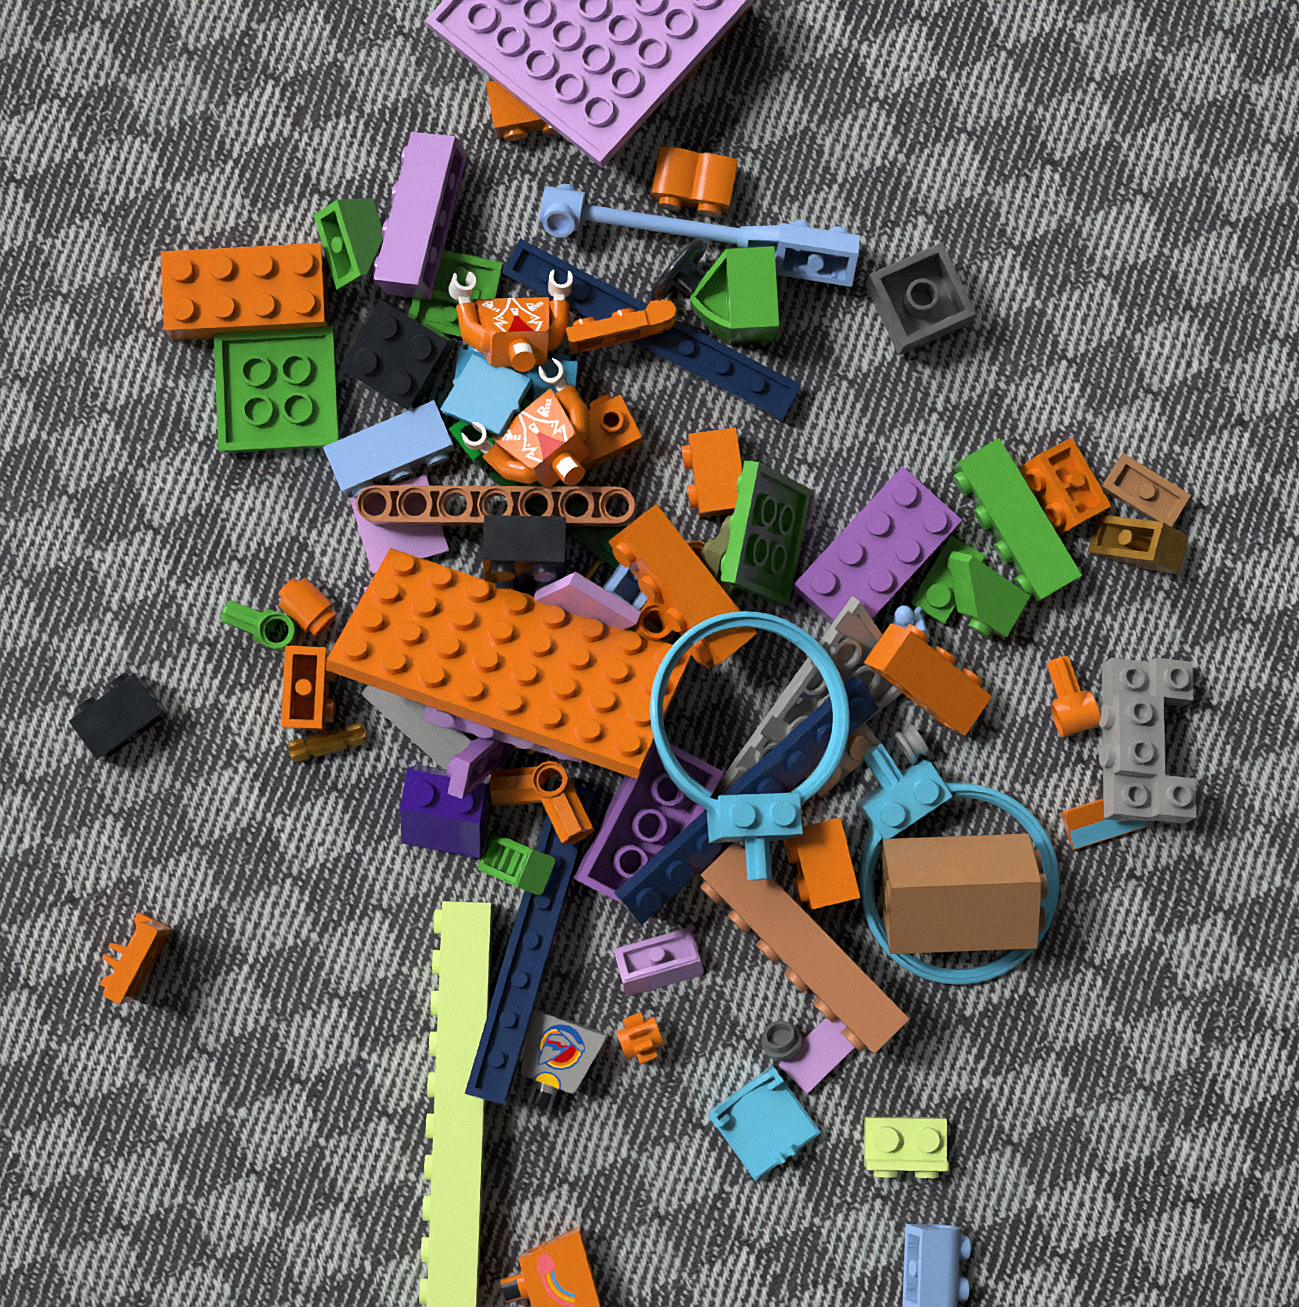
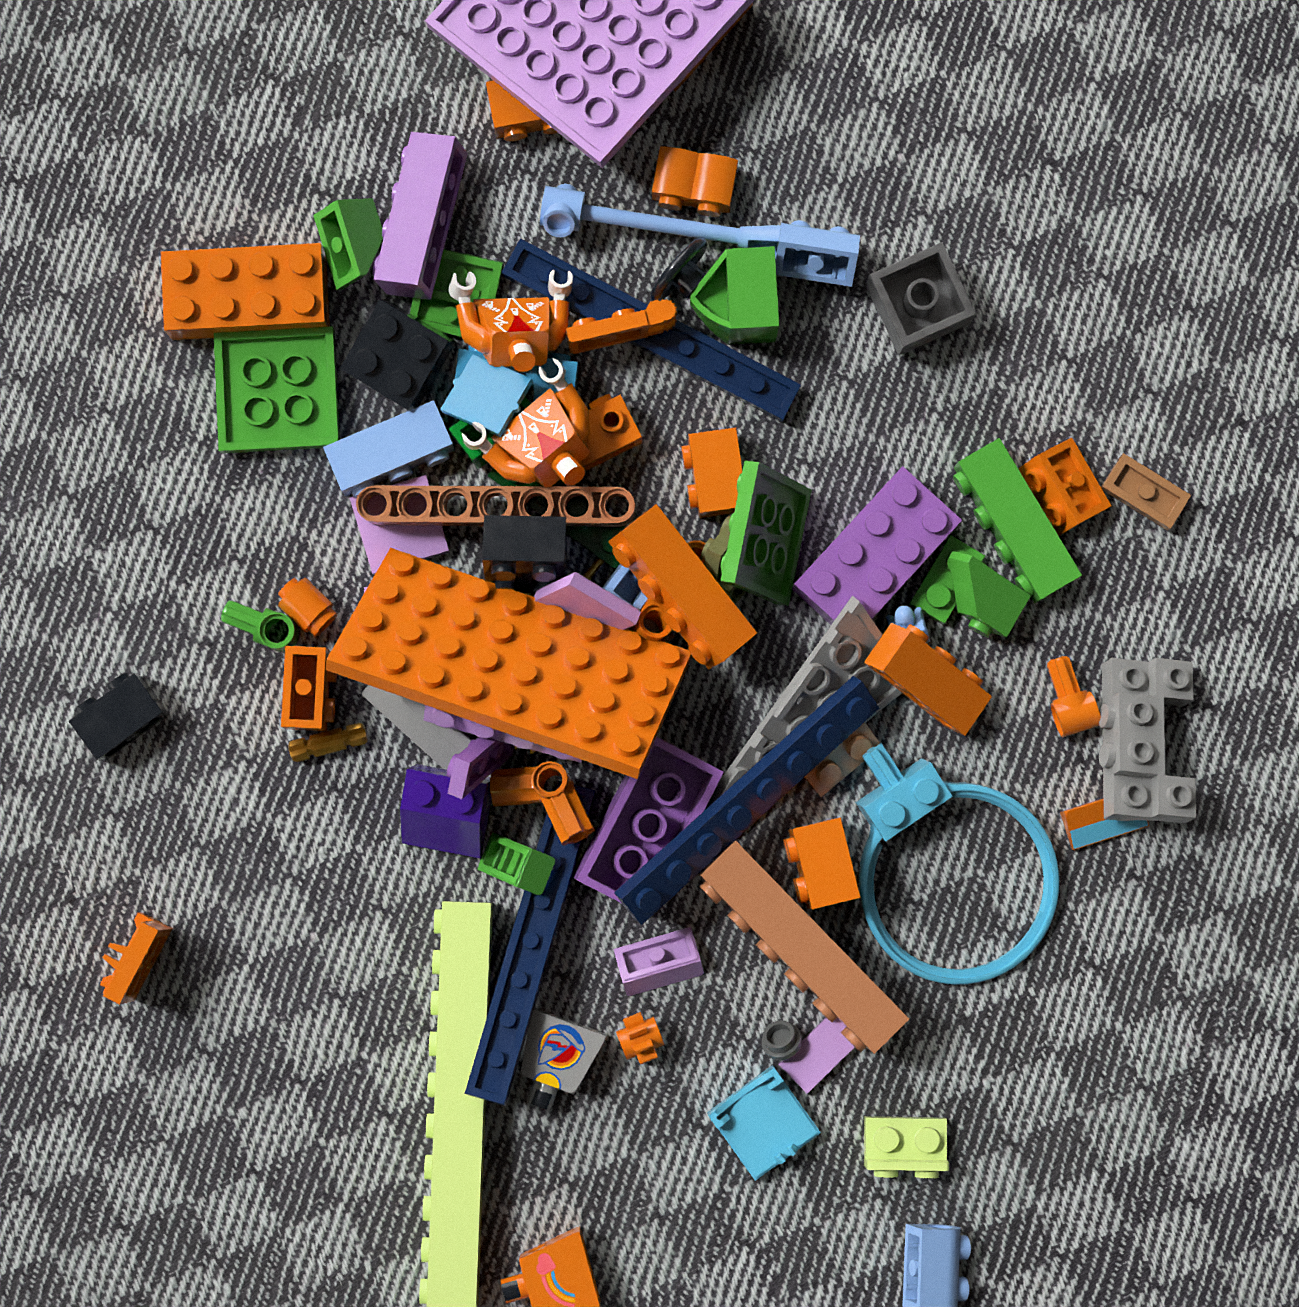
medium azure brick [650,611,850,881] -> none
medium nougat brick [881,833,1048,954] -> none
light grey bush [894,724,930,765] -> none
pearl gold slope [1088,514,1189,574] -> none

